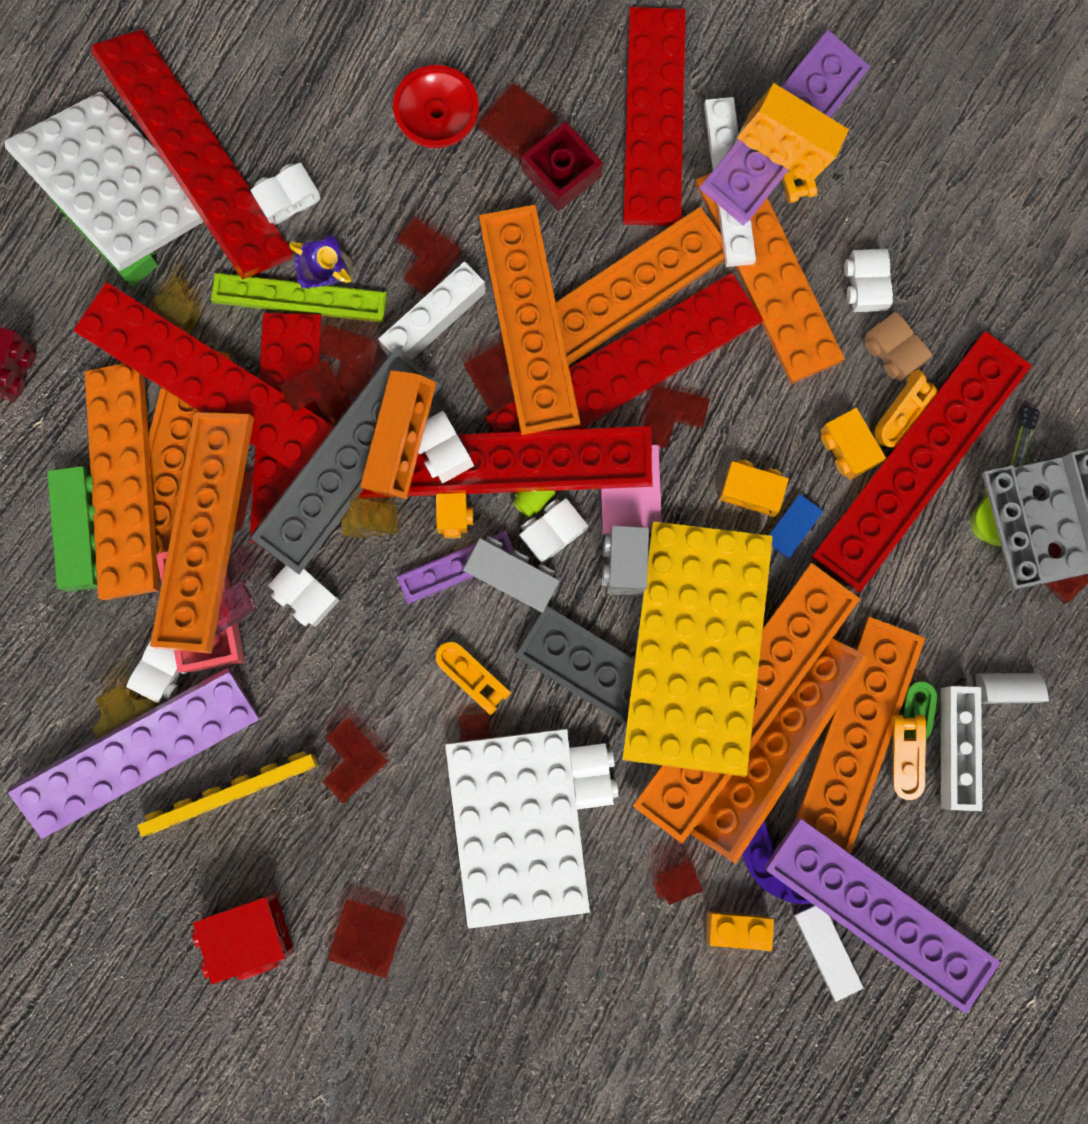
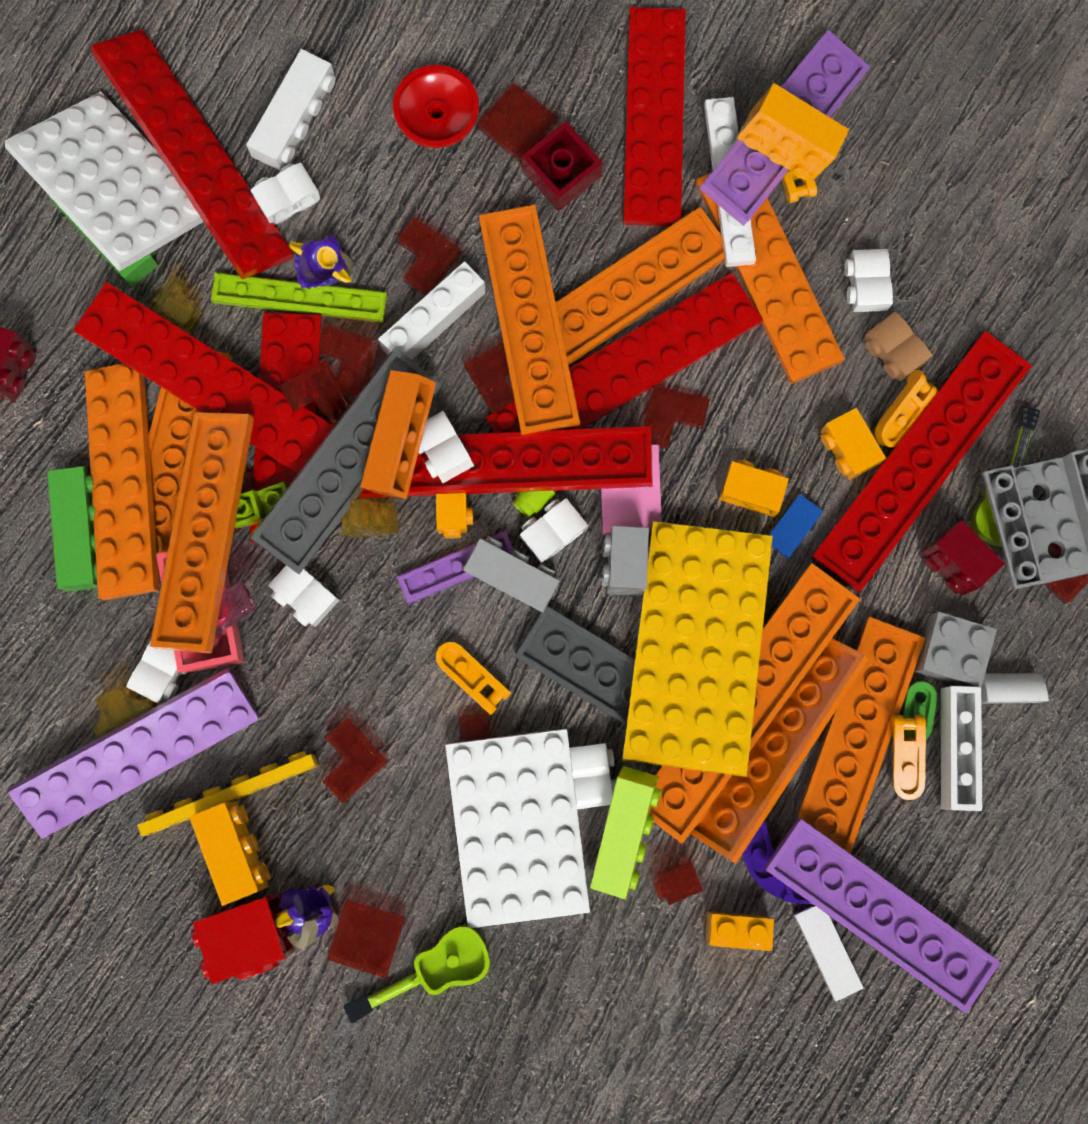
none -> light orange brick [189,801,270,906]
none -> lime slope [234,481,289,528]
none -> white brick [246,49,336,171]
none -> dark purple hair [275,884,339,949]
none -> lime piece [344,925,490,1024]
none -> lime brick [590,766,662,900]
none -> light grey brick [914,612,997,687]
none -> dark red brick [920,520,1005,596]

